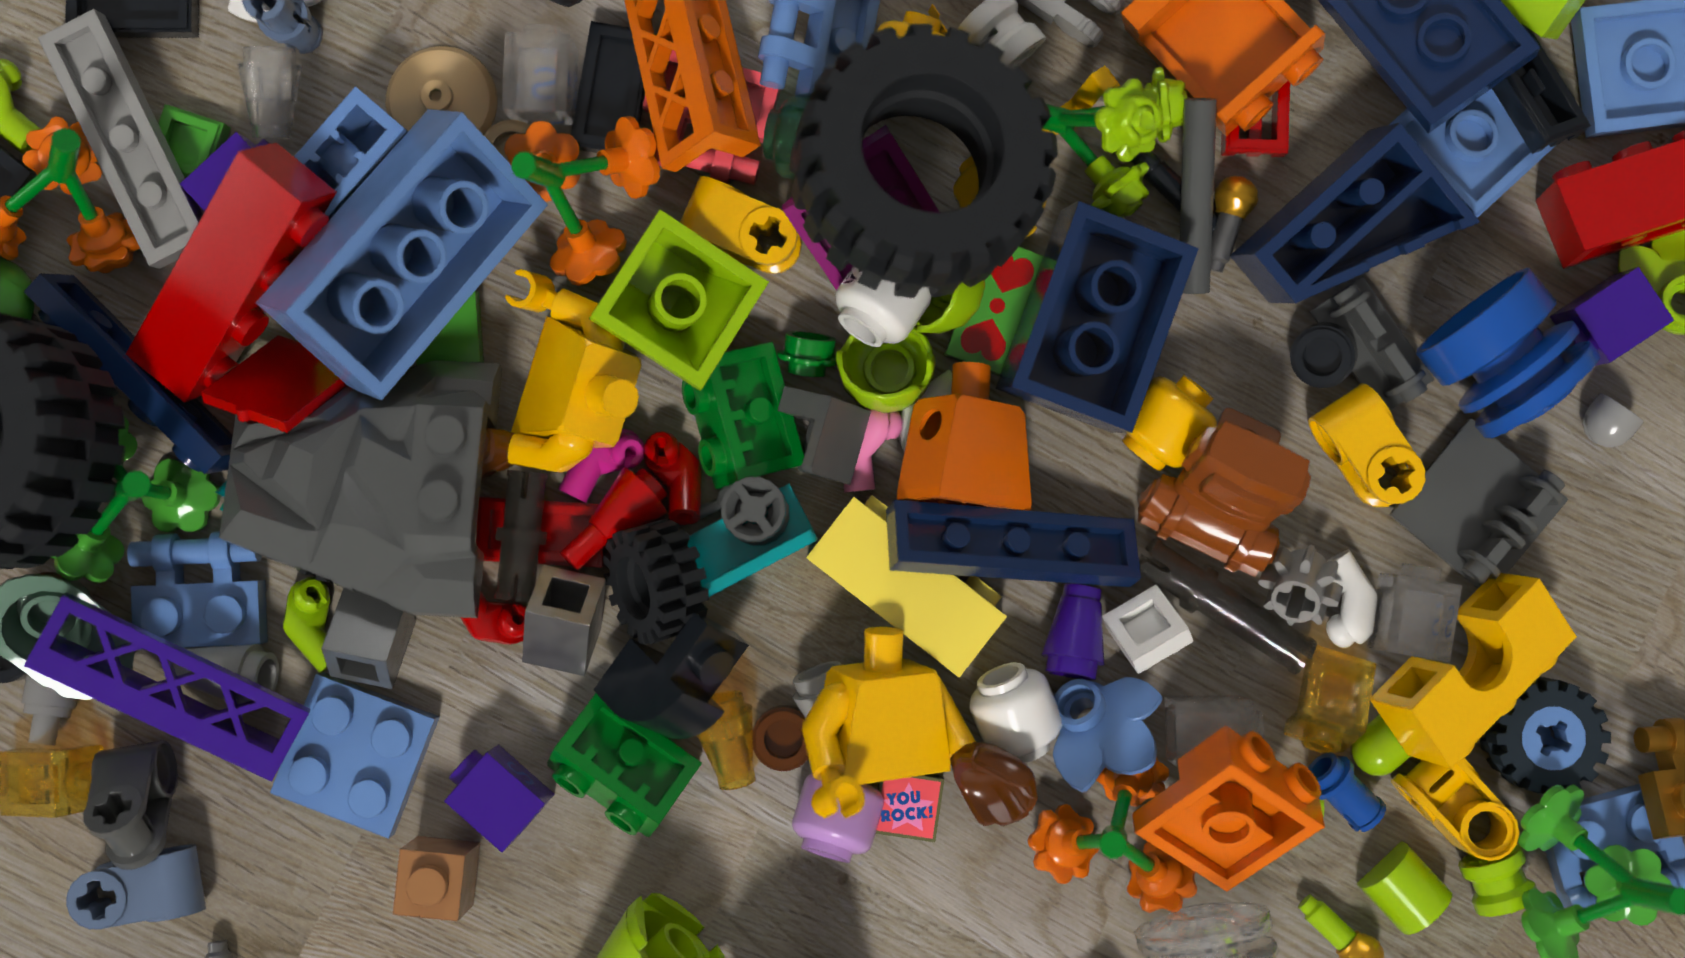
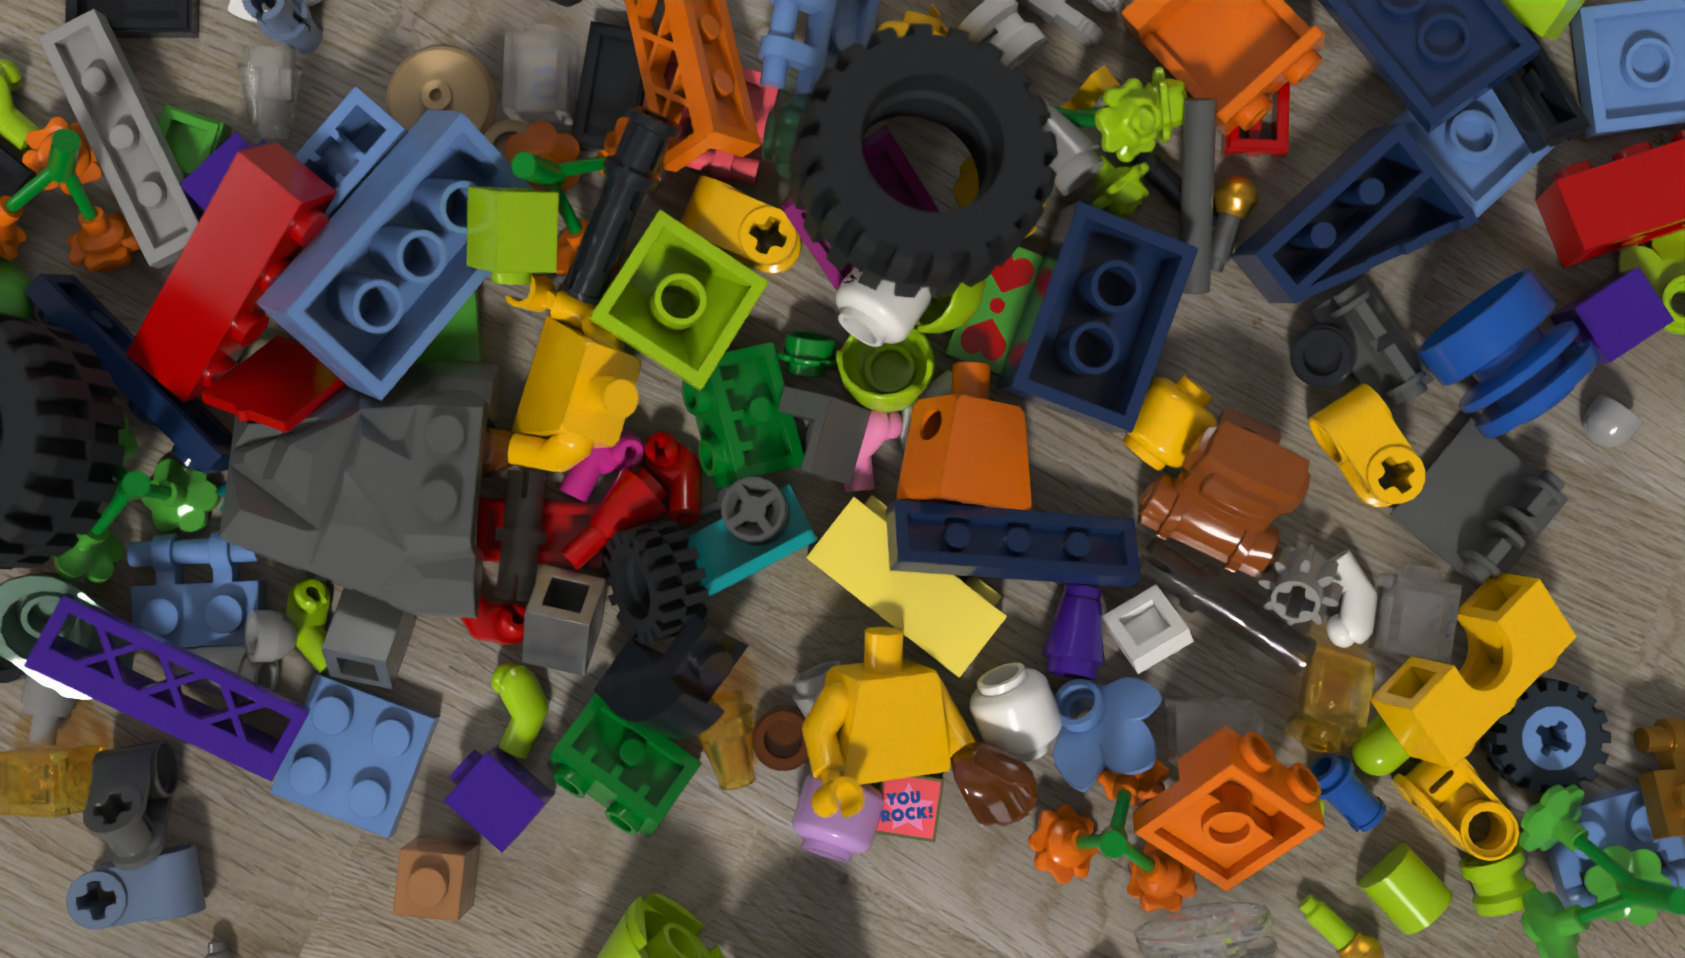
none -> light grey hinge [245,610,298,662]
none -> lime brick [467,186,559,285]
none -> lime arm [491,662,549,759]
none -> black pin [561,104,683,305]
none -> light grey cone [1042,97,1104,196]

